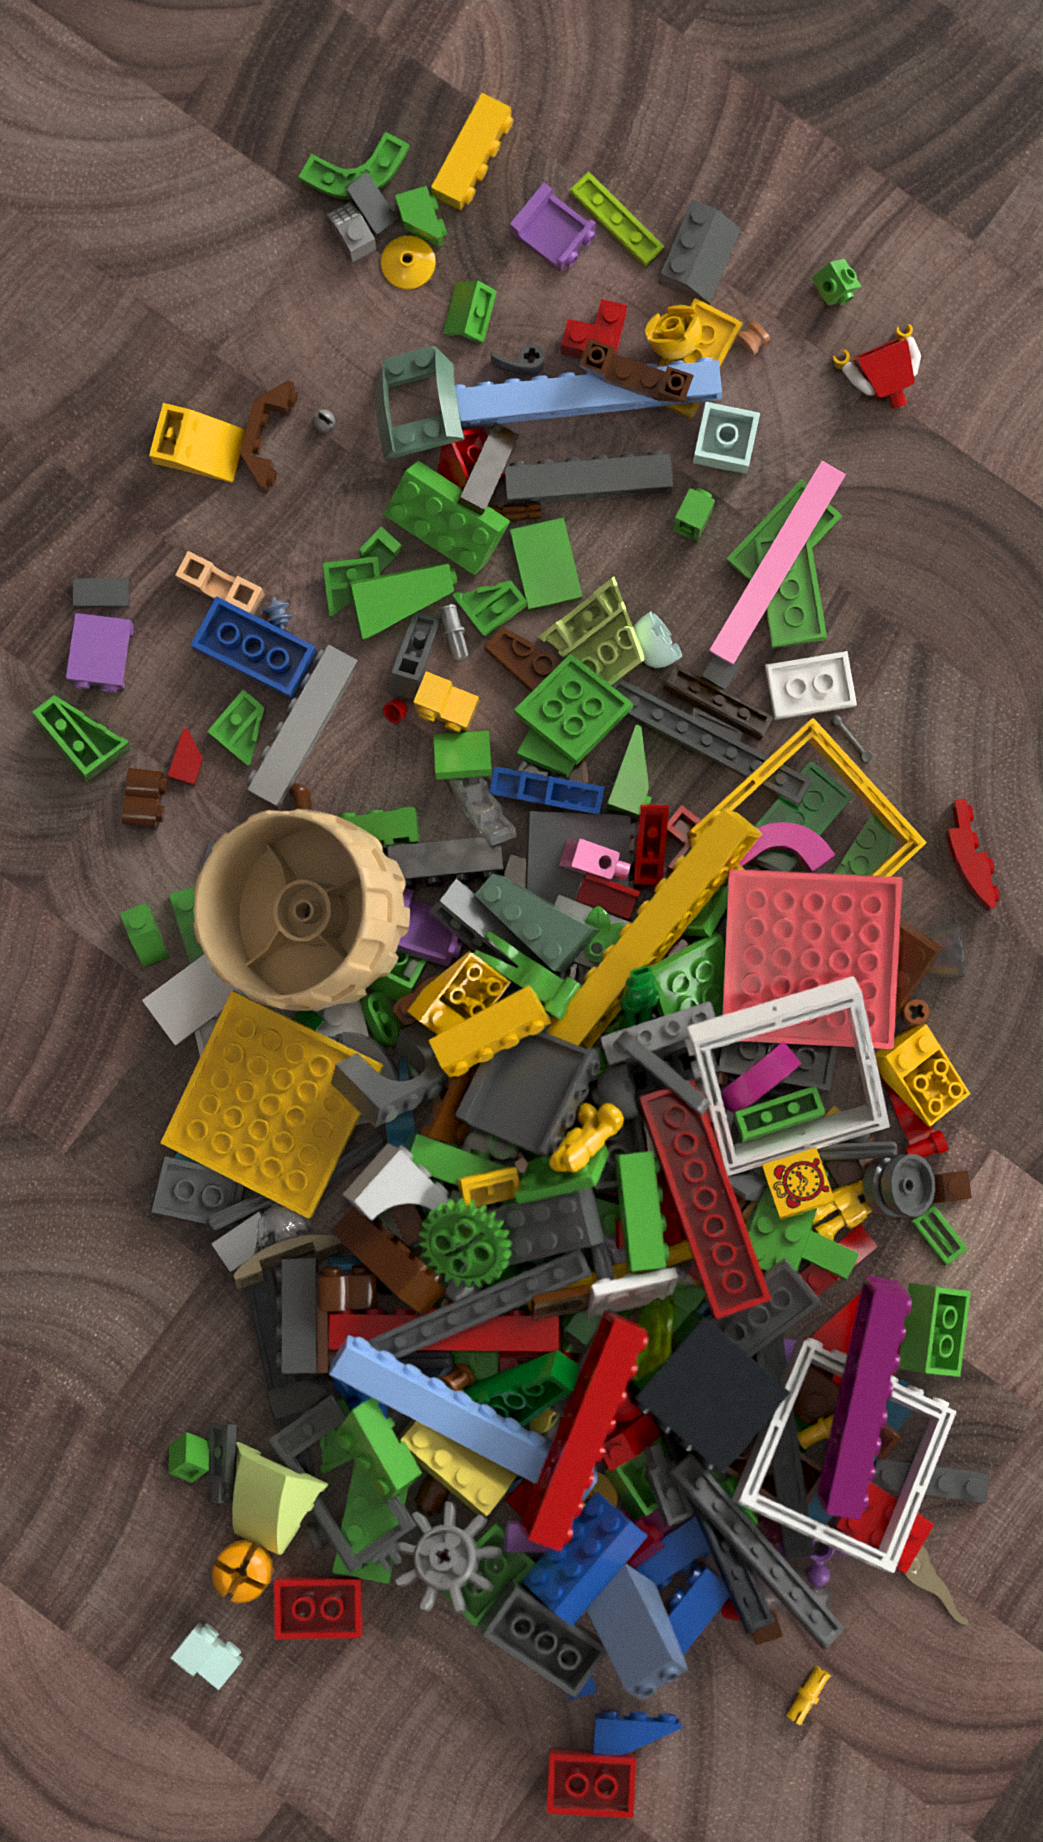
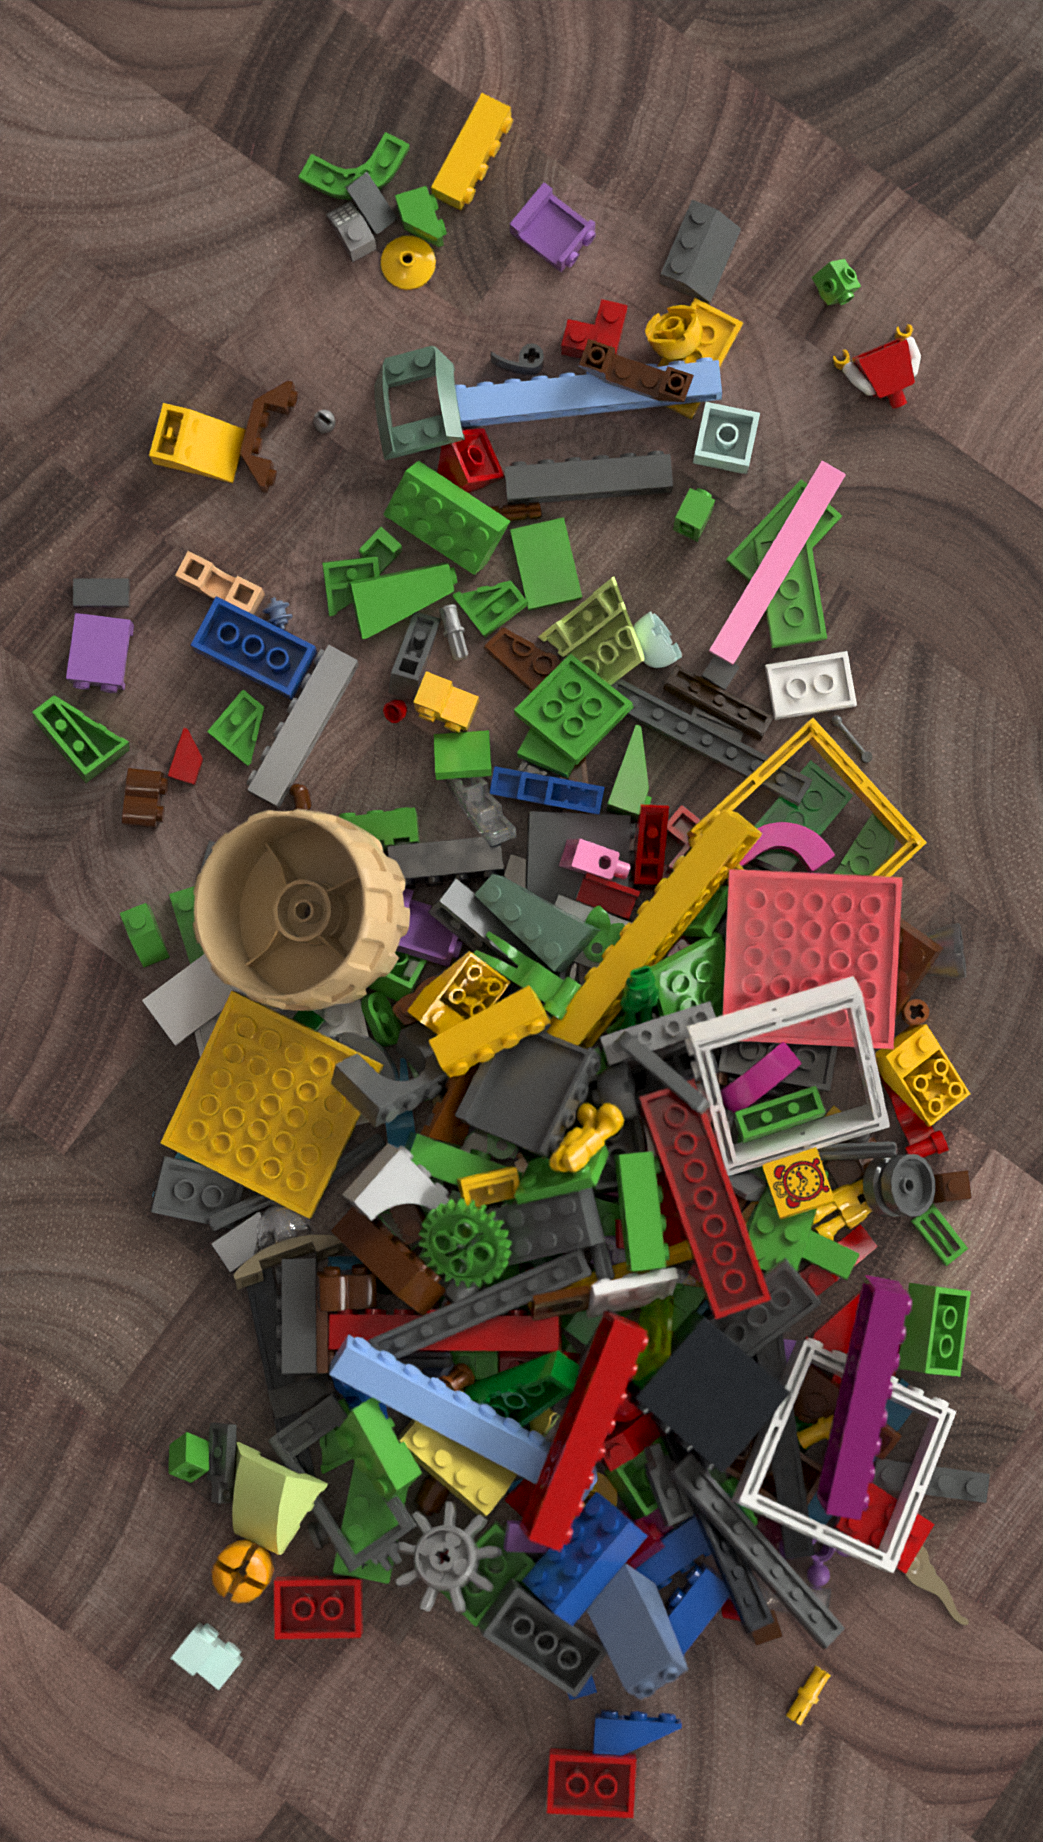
bright green panel [443,280,497,343] -> none
tile [457,422,519,515] -> none
lime tile [569,171,665,268] -> none
nougat wheel [736,320,771,356] -> none
red slope [945,798,999,910] -> none

